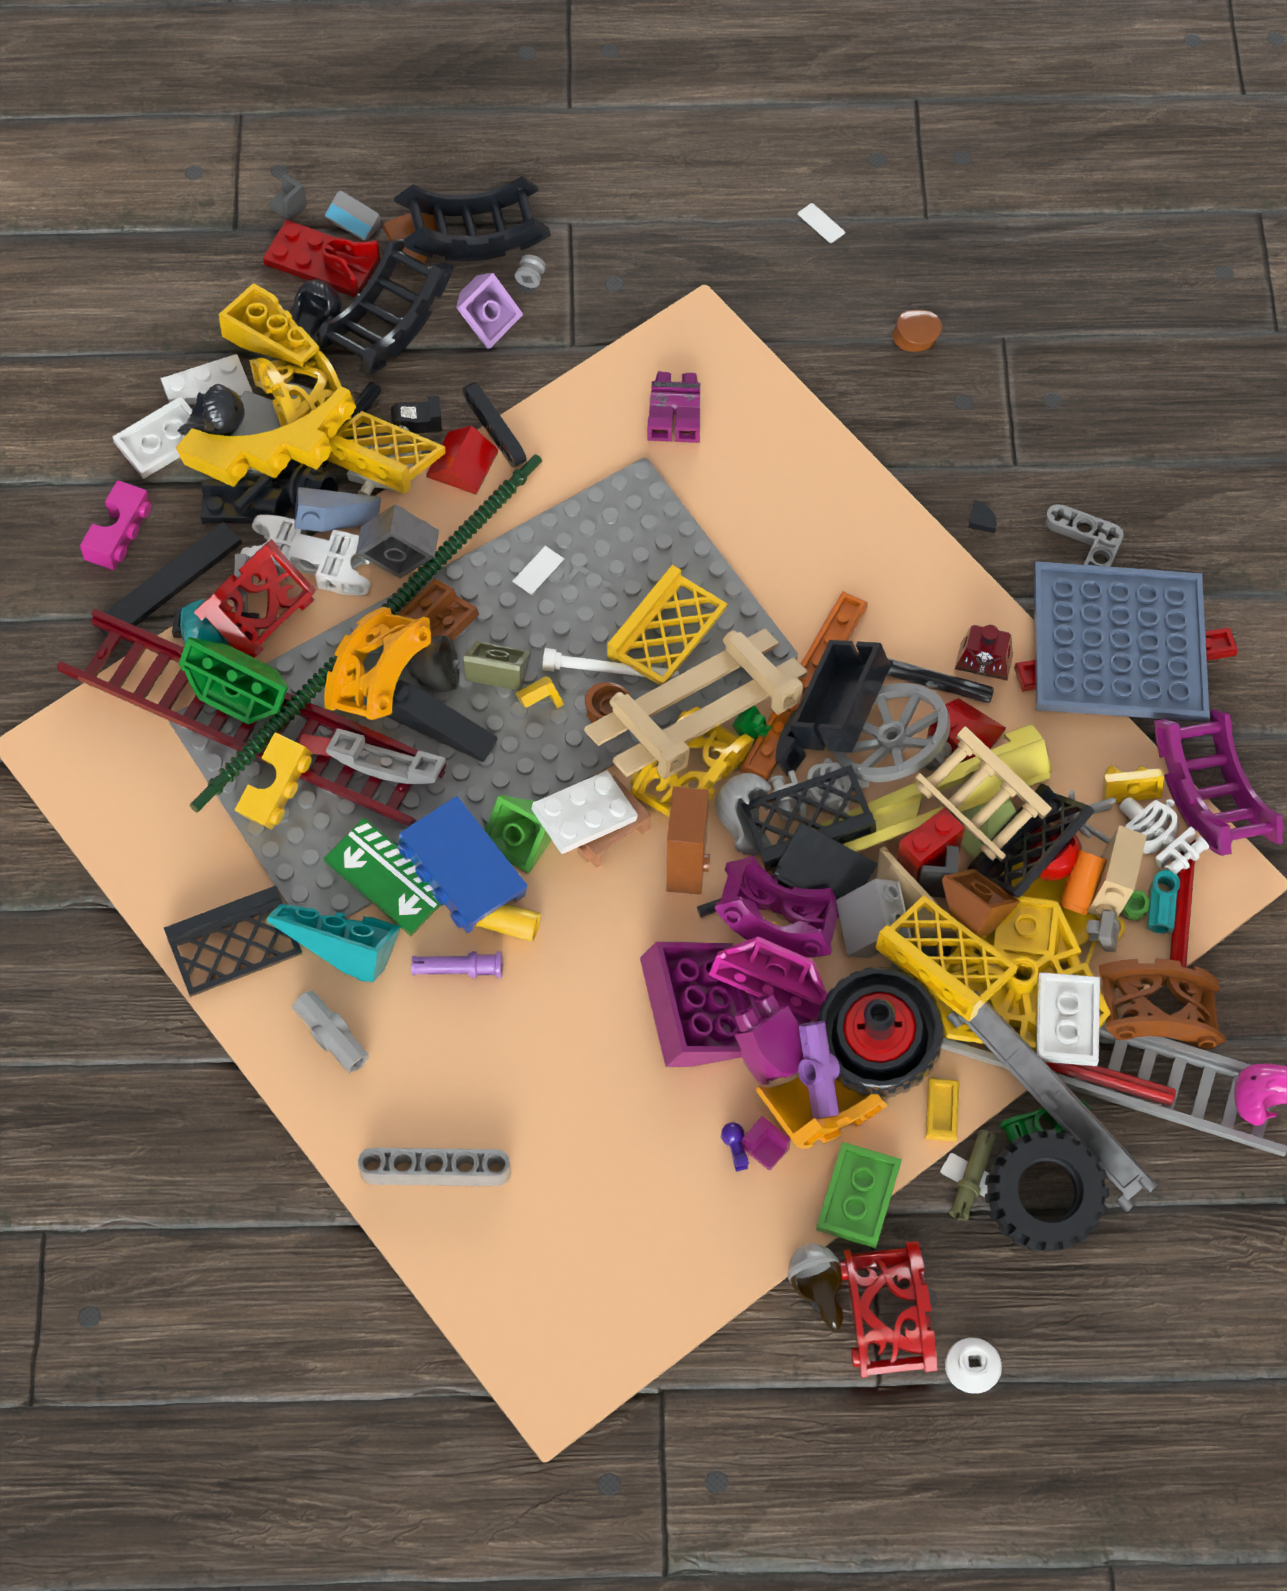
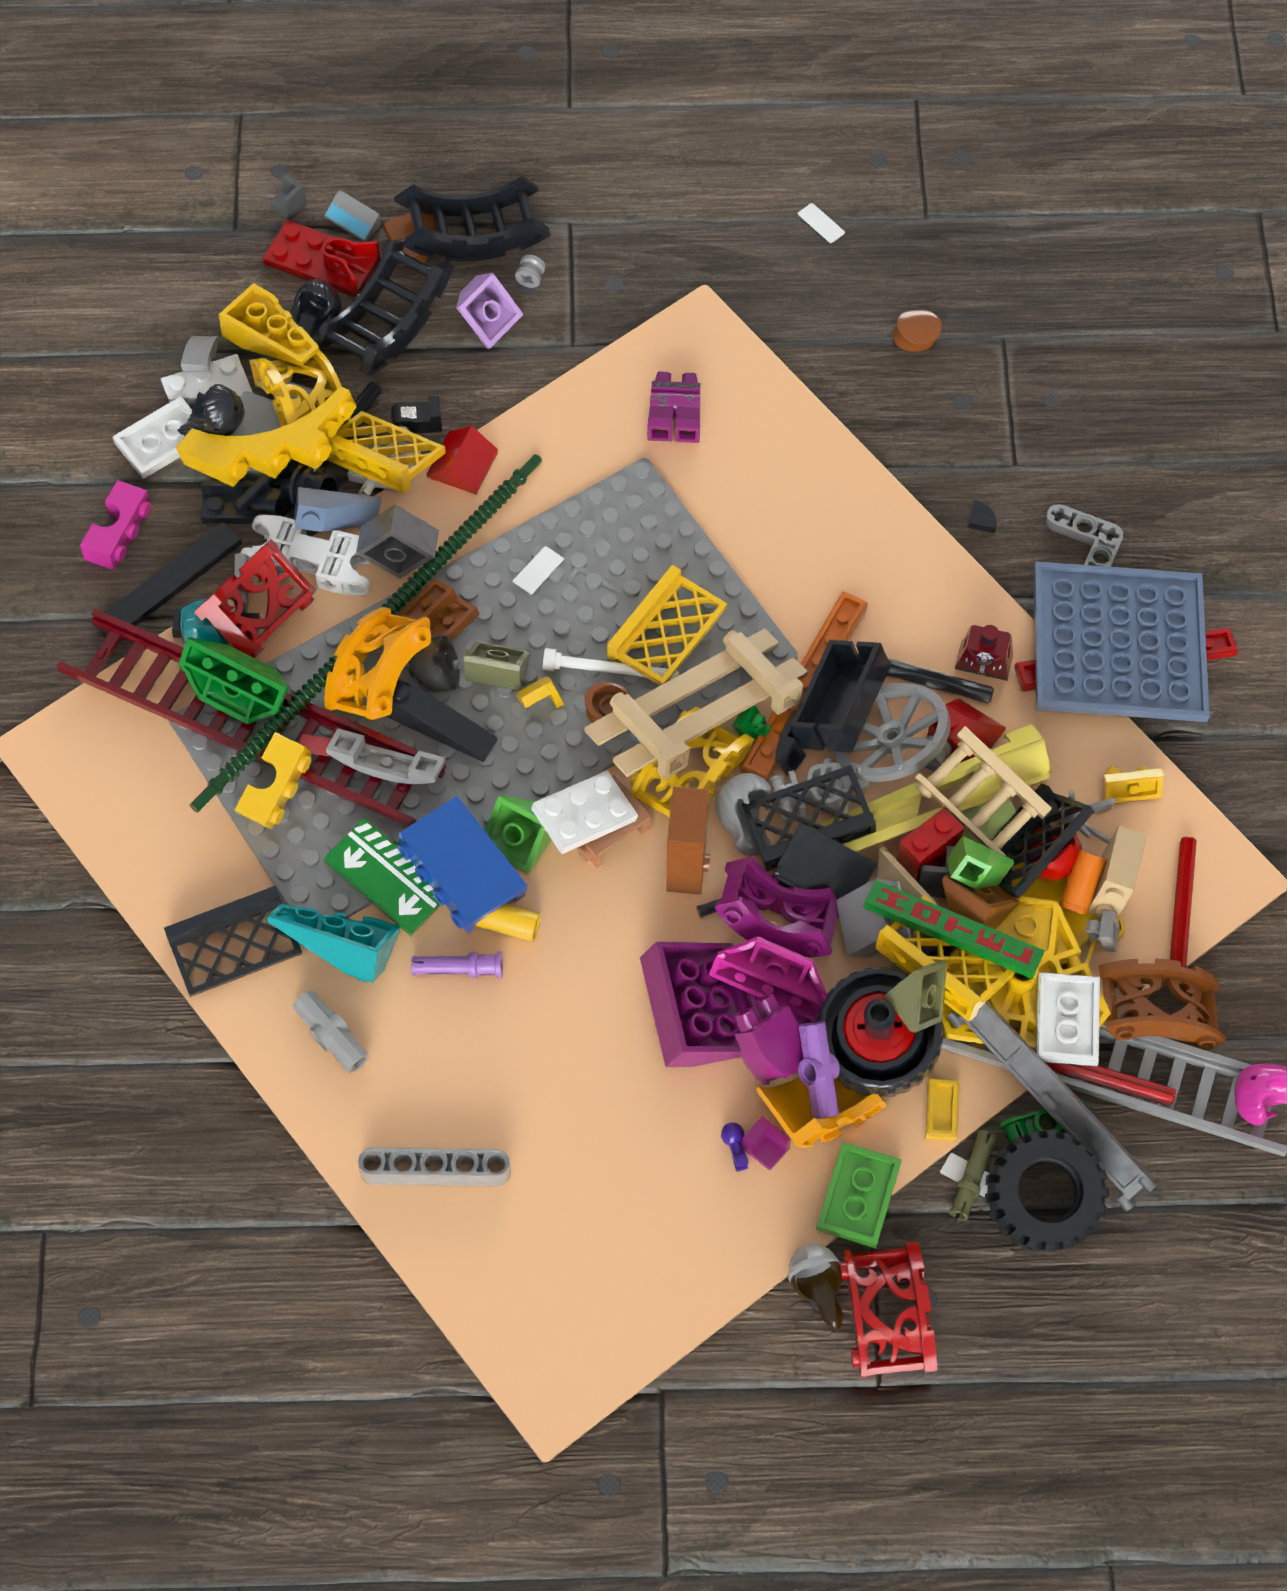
black beam [462,382,527,468] -> none
white piece [945,1338,1002,1393] -> none
white torso [1119,797,1209,875] -> none
bright green tile [1121,890,1150,921] -> none
teal piece [1147,870,1180,934] -> none
magenta fence [1154,709,1284,856] -> none
none -> light grey slope [181,336,219,372]
none -> green tile [863,880,1045,979]
none -> olive slope [884,960,947,1032]
none -> bright green slope [947,836,1014,889]

